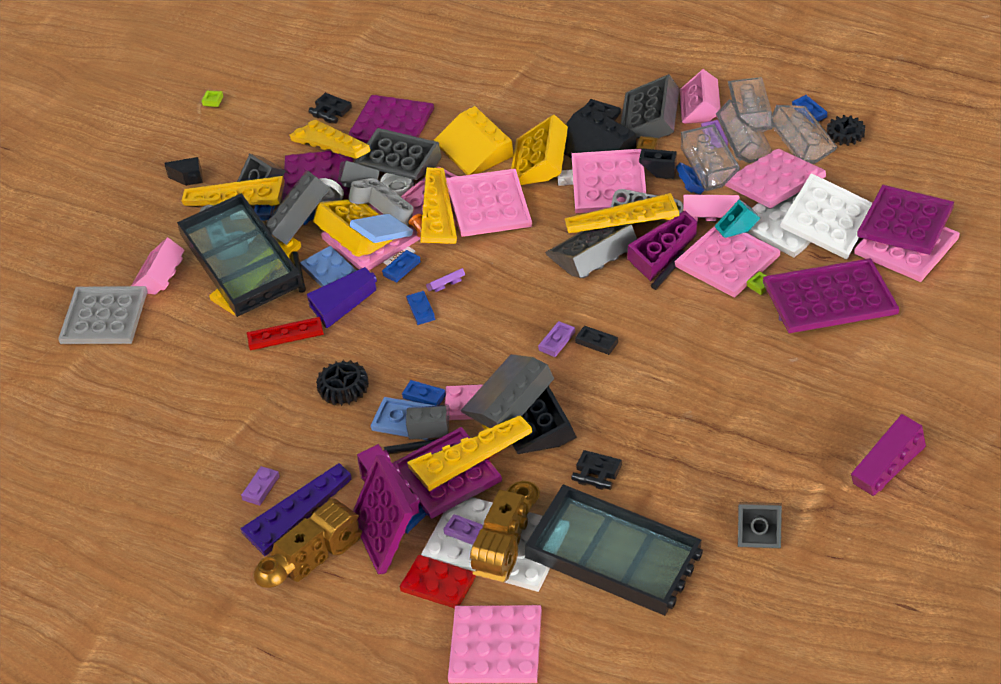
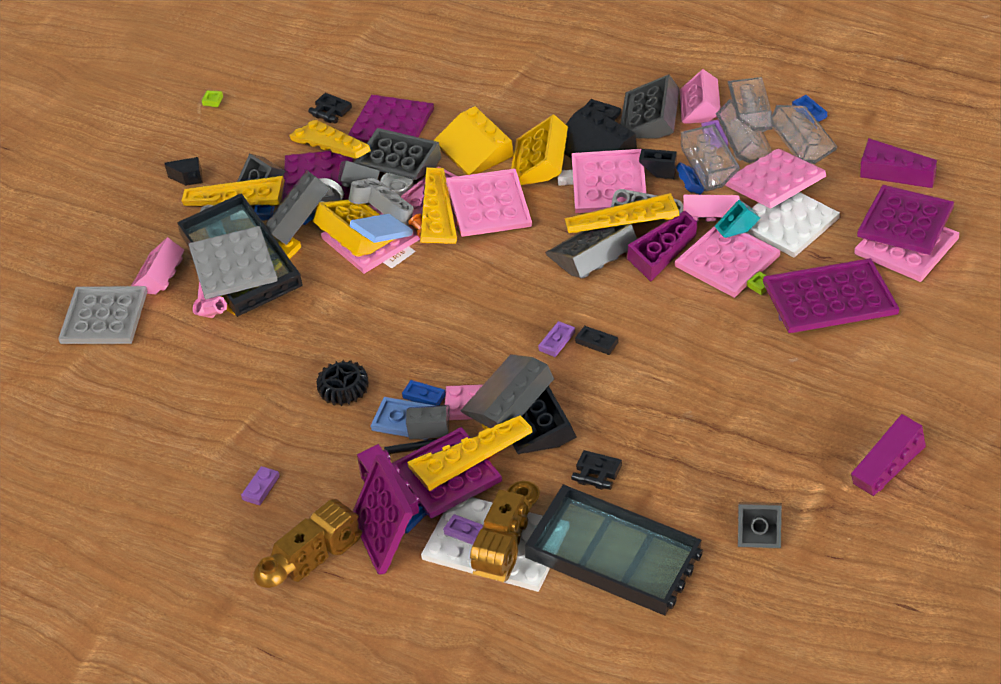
dark purple wing [240,463,352,556] -> none
red plate [246,317,324,351] -> none
black bar [291,251,306,293] -> none
medium blue plate [300,246,357,287] -> none
dark purple slope [307,267,377,328] -> none
blue plate [382,250,421,283] -> none
red plate [400,555,476,609] -> none
blue plate [406,291,435,325] -> none
medium lavender plate [426,268,465,292] -> none
bright pink plate [448,605,542,683] -> none
pearl gold plate [637,136,658,150] -> none
black bar [651,250,685,290] -> none
white plate [780,173,872,259] -> none
black gear [827,115,865,146] -> none
none -> light grey plate [189,226,277,300]
none -> bright pink piece [193,282,227,318]
none -> magenta wedge [860,138,937,188]

